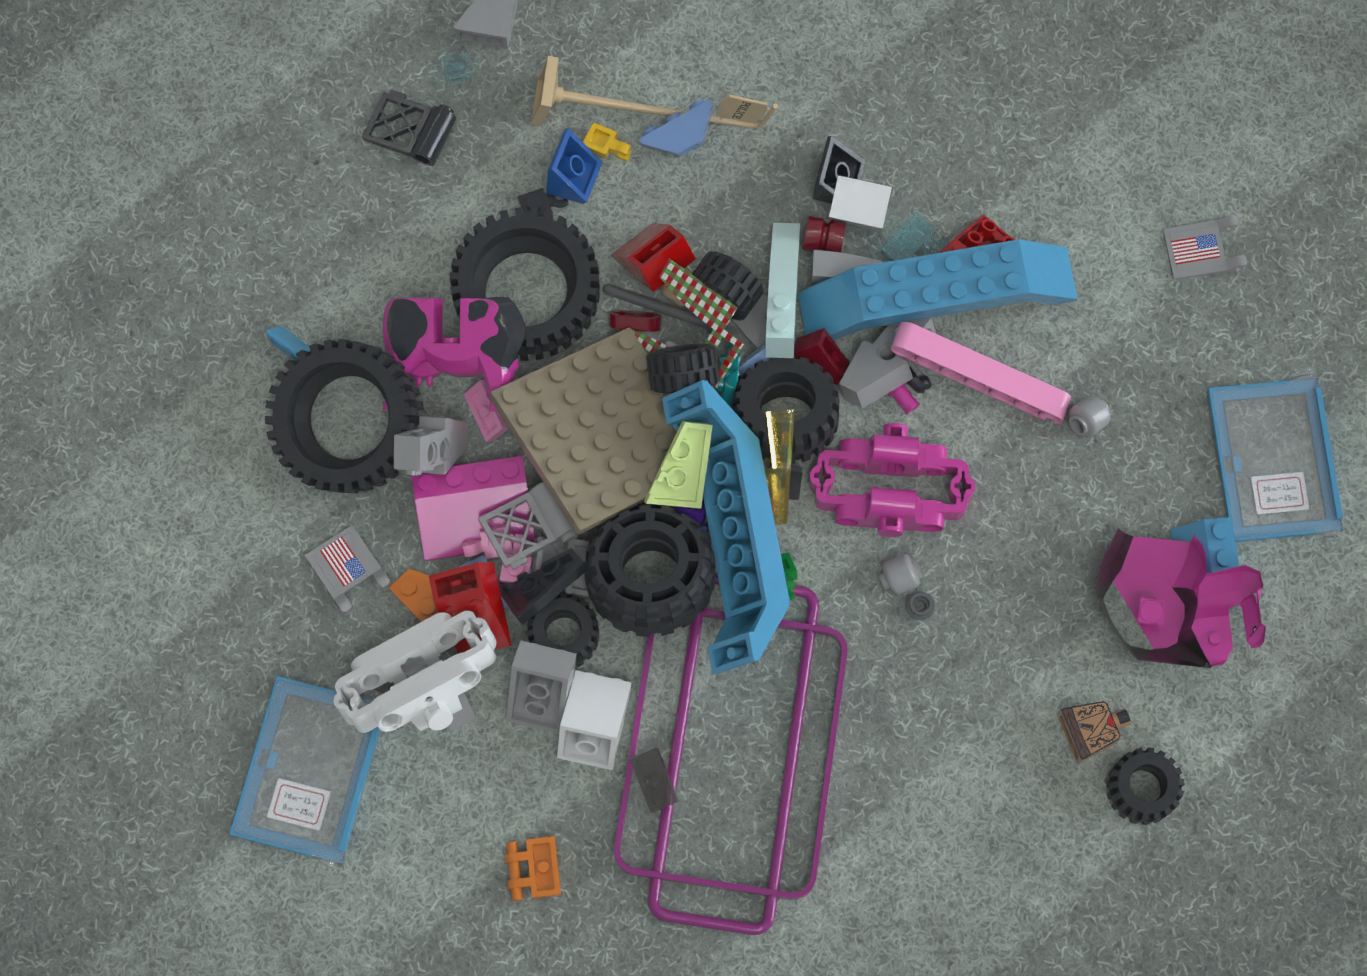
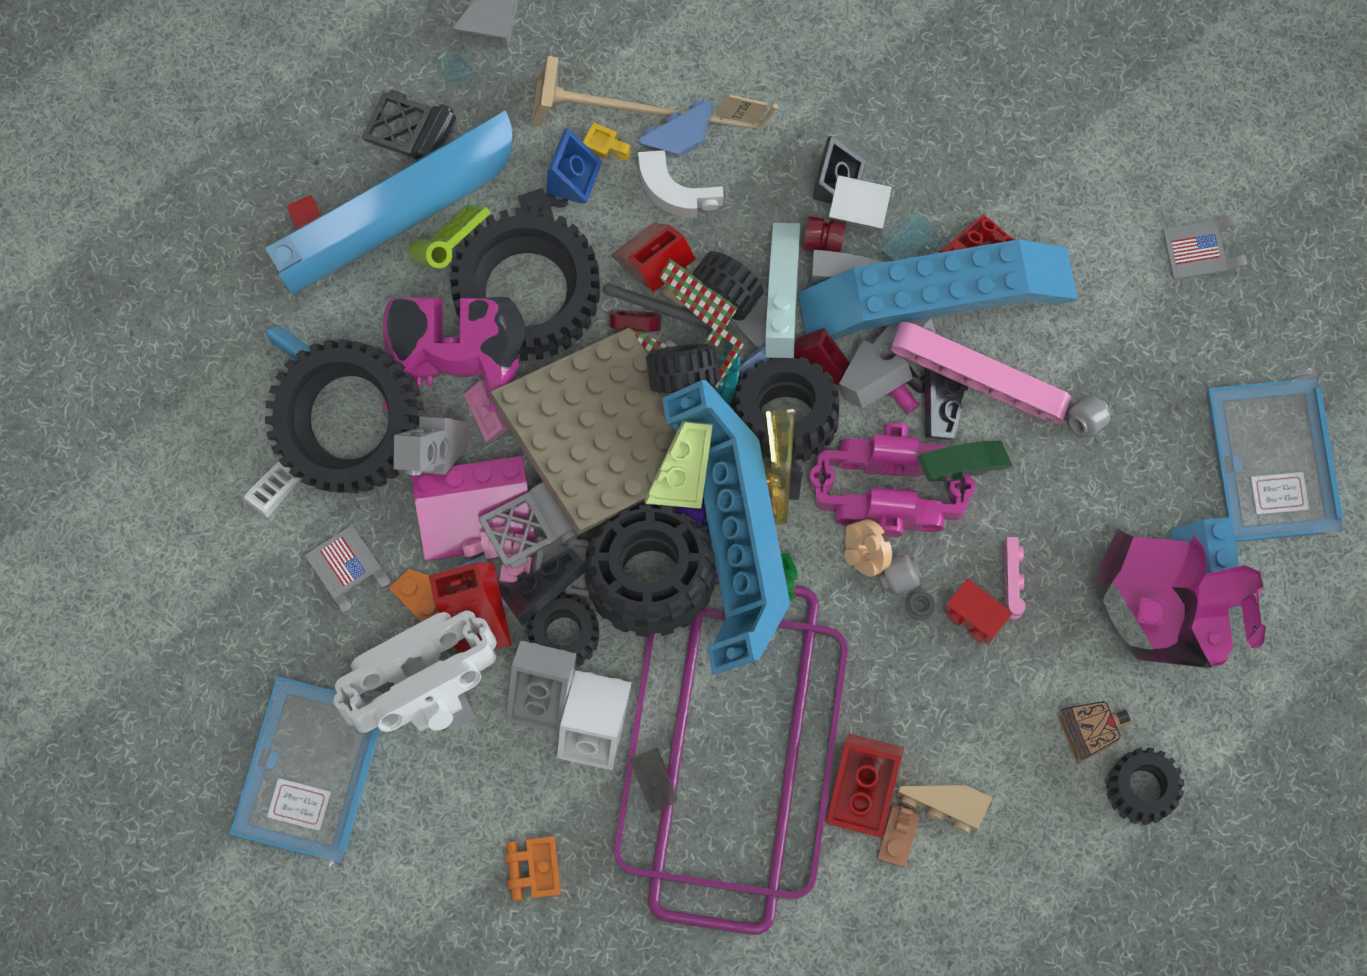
none -> white slope [243,461,301,518]
none -> dark azure slope [265,111,512,294]
none -> red brick [287,195,321,229]
none -> lime piece [408,205,491,269]
none -> white arch [638,150,724,218]
none -> red slope [826,733,904,838]
none -> light nougat plate [844,519,892,577]
none -> nougat plate [877,804,920,868]
none -> tan slope [896,785,992,834]
none -> dark green slope [917,440,1012,481]
none -> black wing [925,368,968,439]
none -> red brick [944,579,1012,645]
none -> bright pink plate [1004,537,1026,620]

